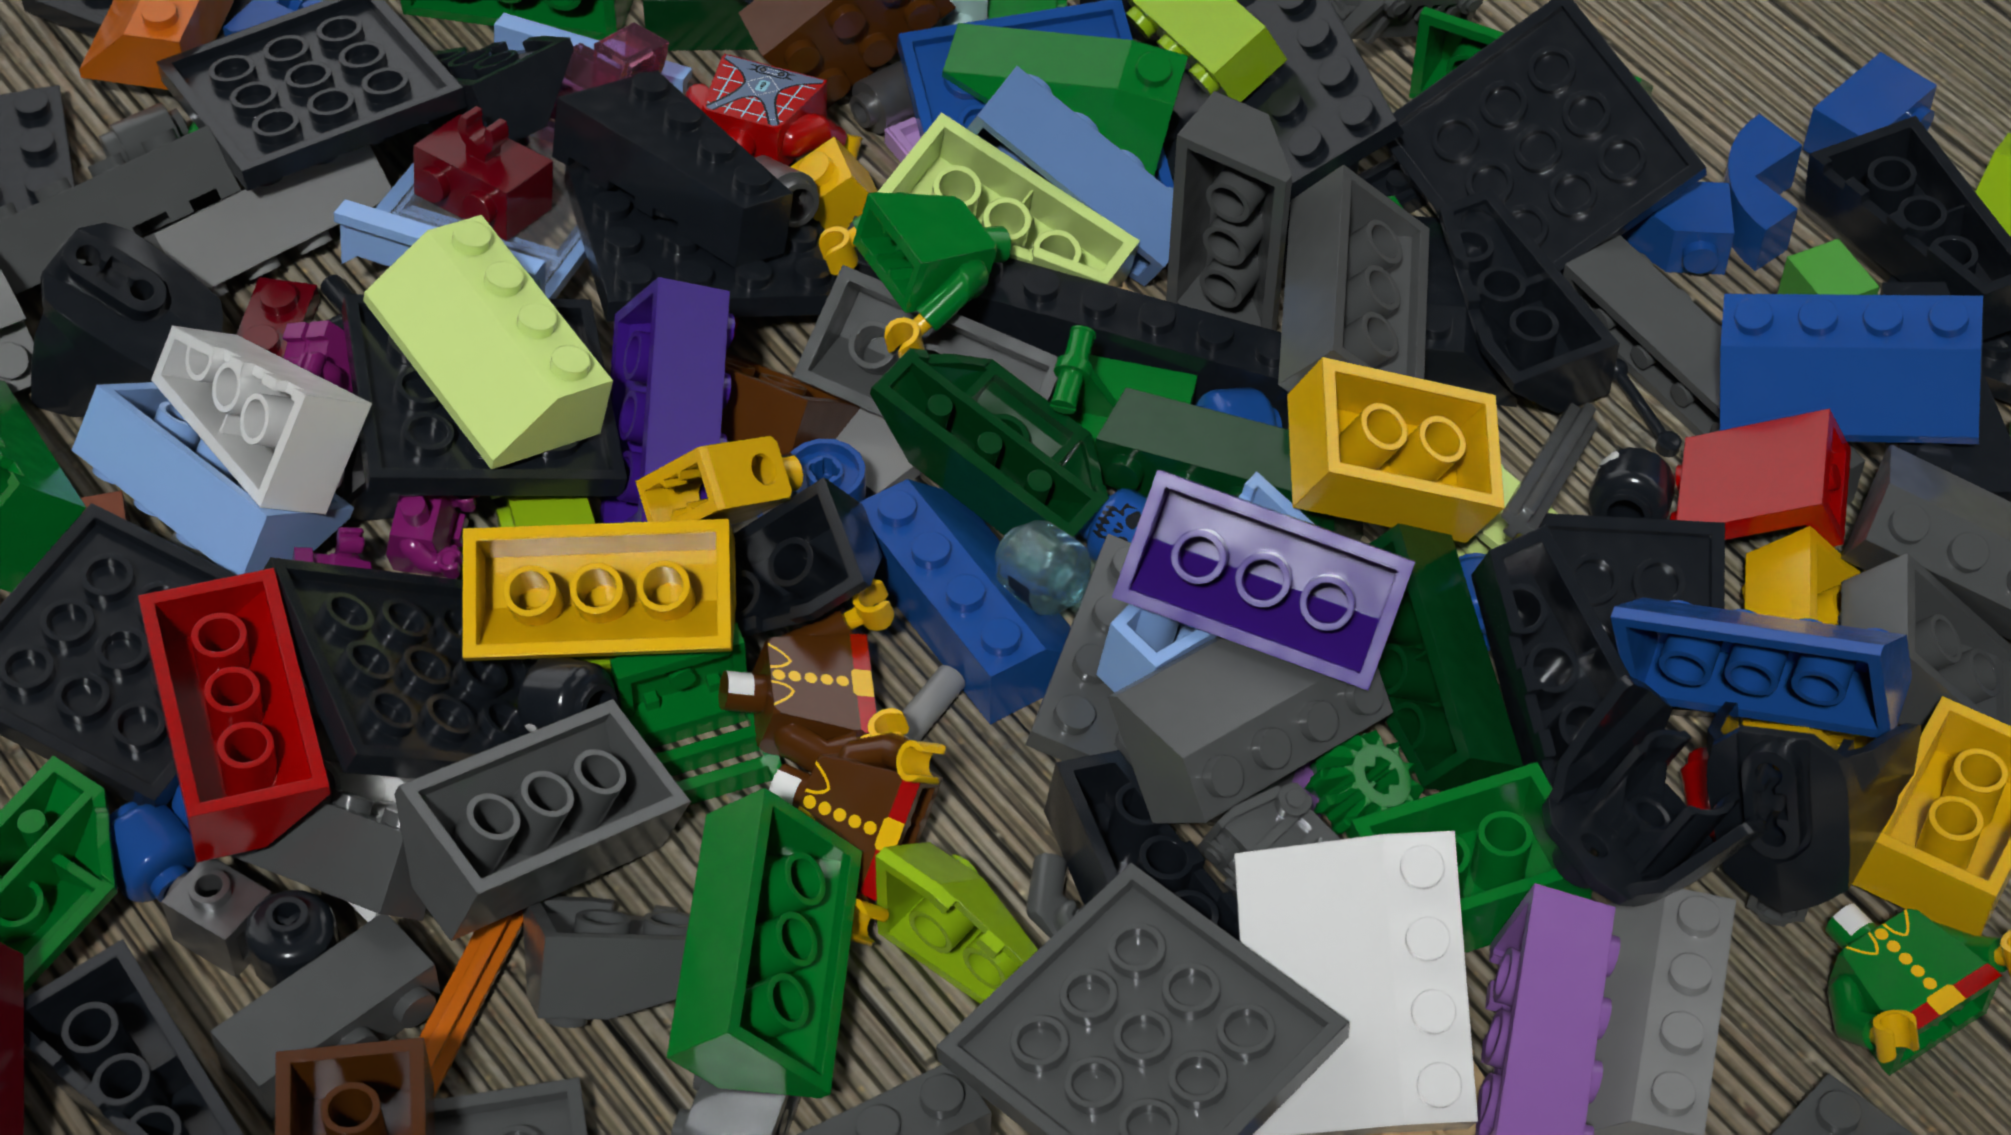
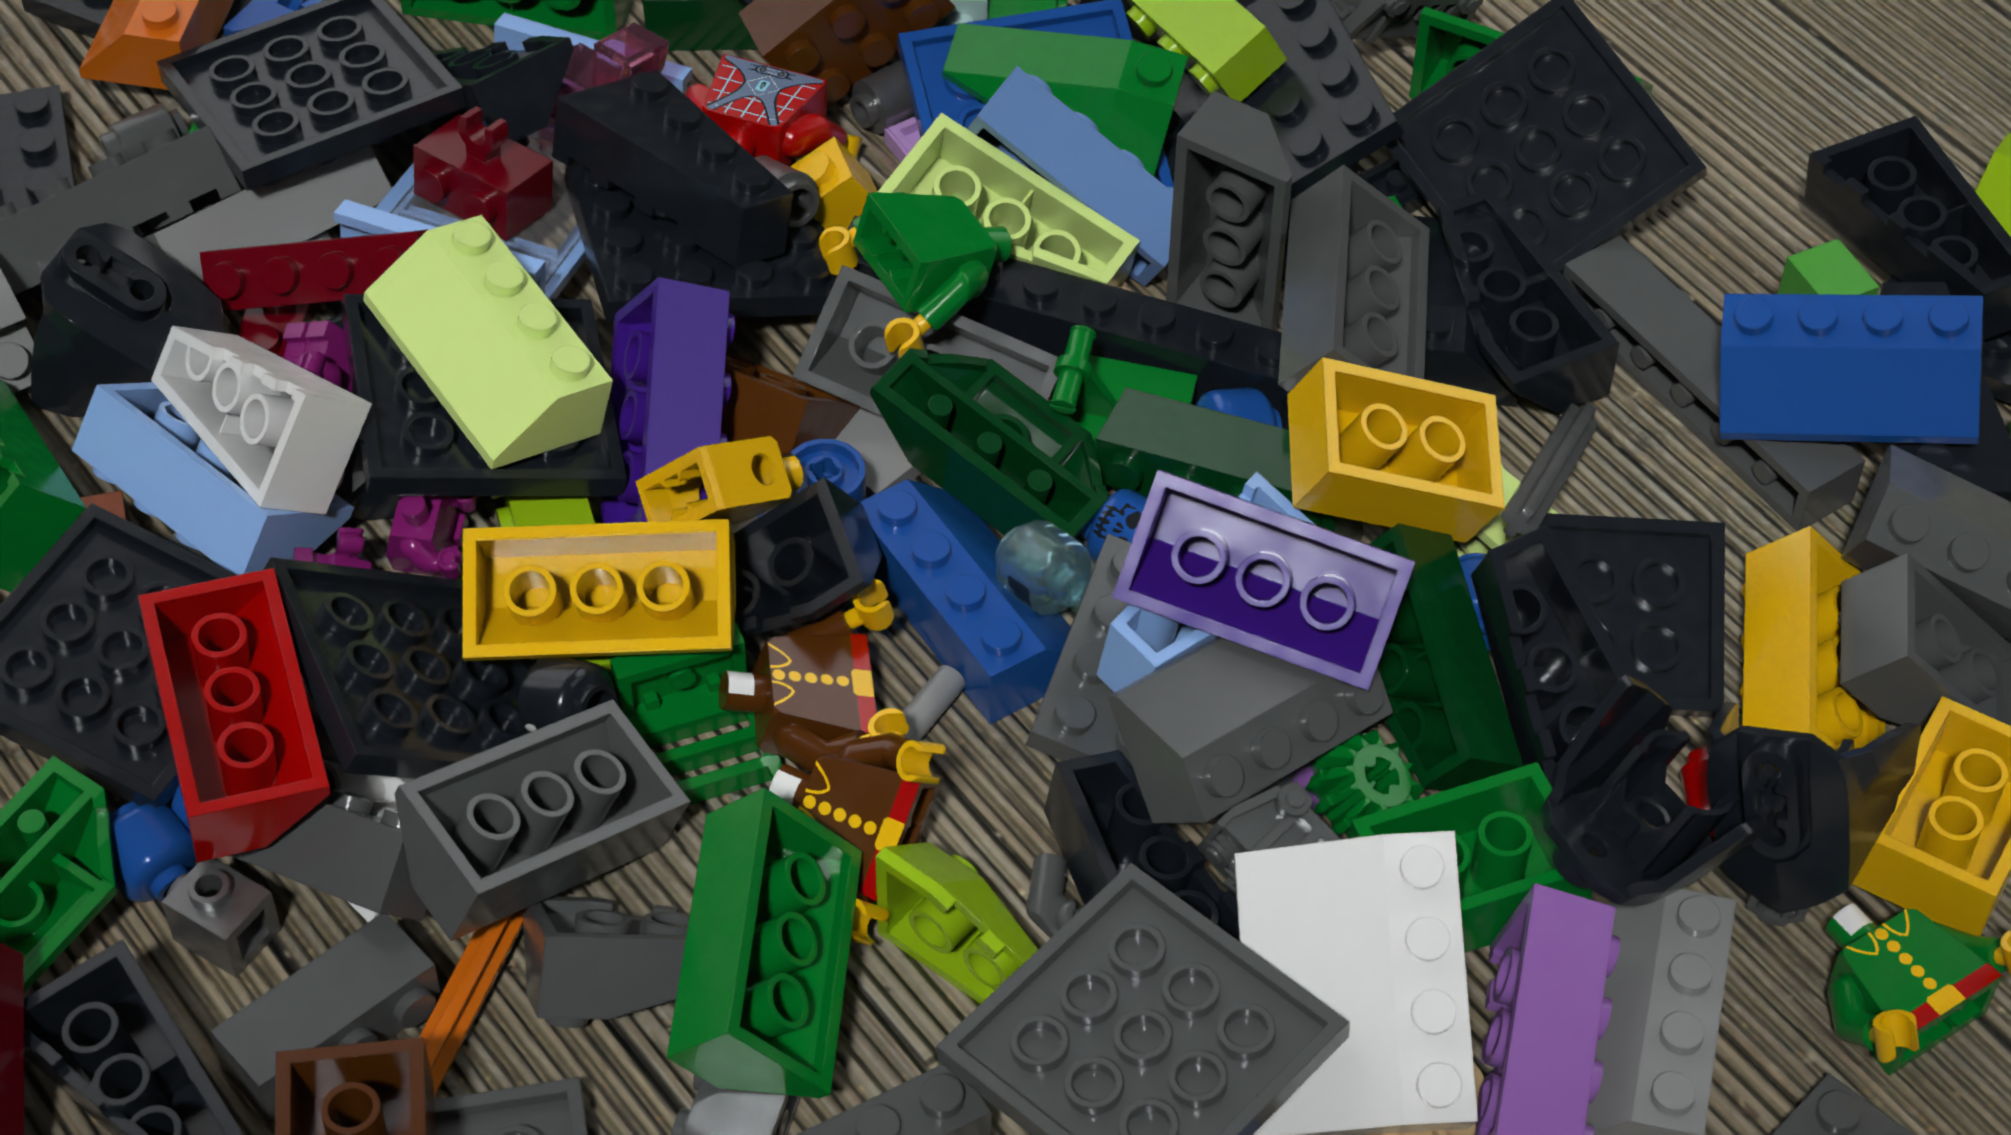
black head [245,890,341,989] -> none
black head [1589,447,1675,519] -> none
blue slope [1611,597,1912,738] -> none
black hinge [1612,358,1682,458] -> none
blue slope [1621,182,1735,275] -> none
red panel [1670,409,1851,547] -> none
blue brick [1723,113,1802,271] -> none
blue brick [1803,52,1937,153] -> none
none -> dark red plate [199,229,428,311]

